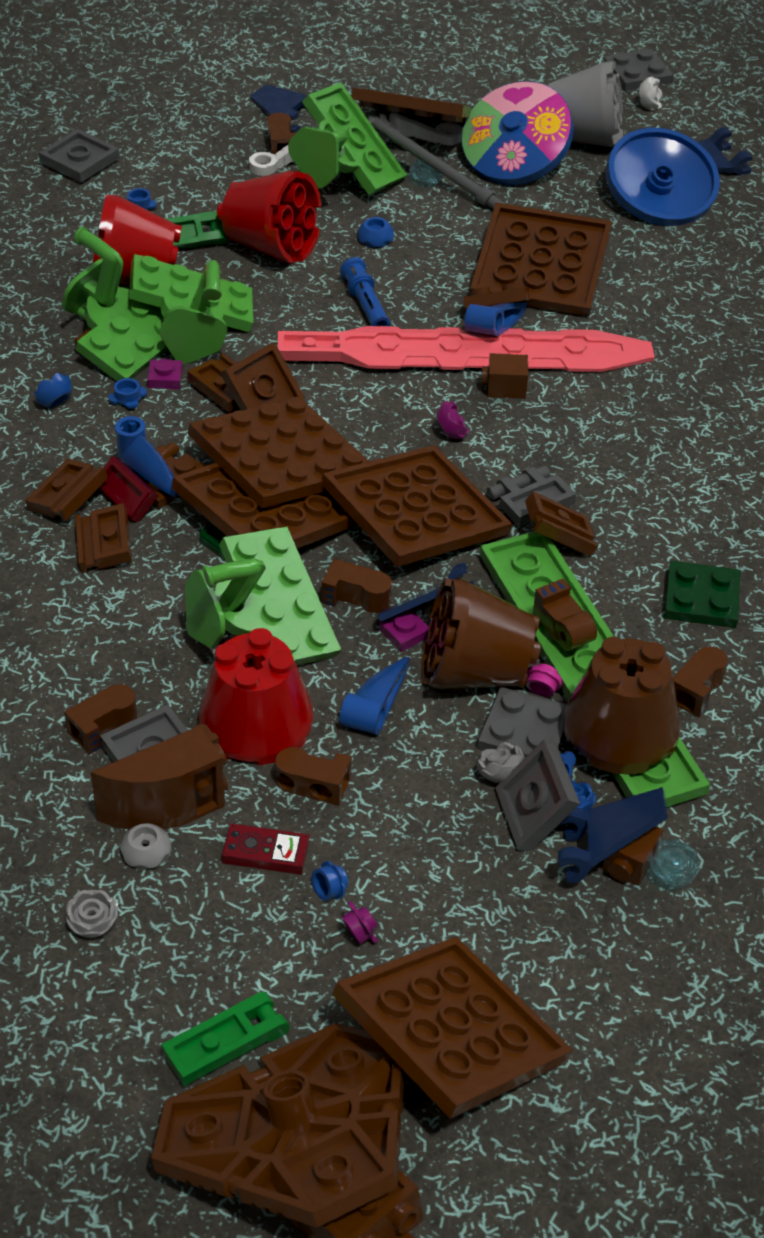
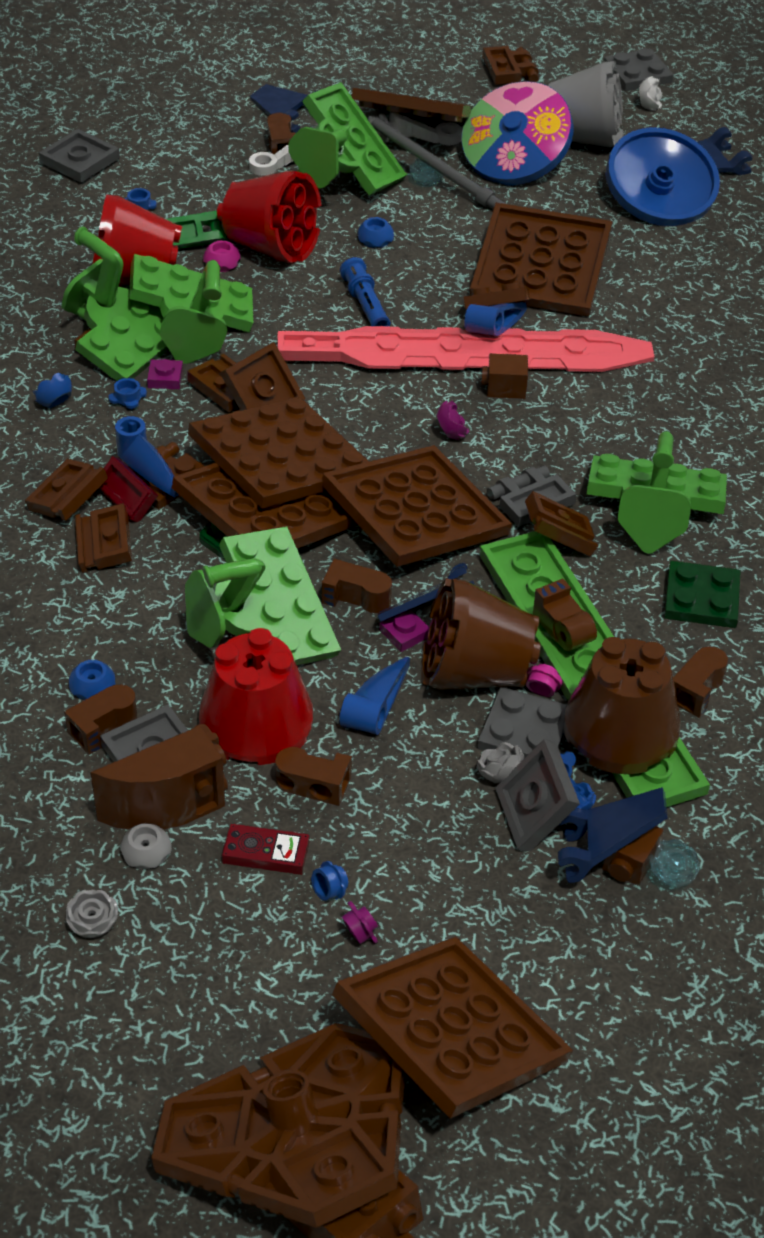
green plate [161,992,290,1087] -> none
none -> blue plate [69,660,115,700]
none -> dark pink plate [203,241,241,272]
none -> reddish brown plate [482,46,539,85]
none -> bright green plate [587,431,727,554]

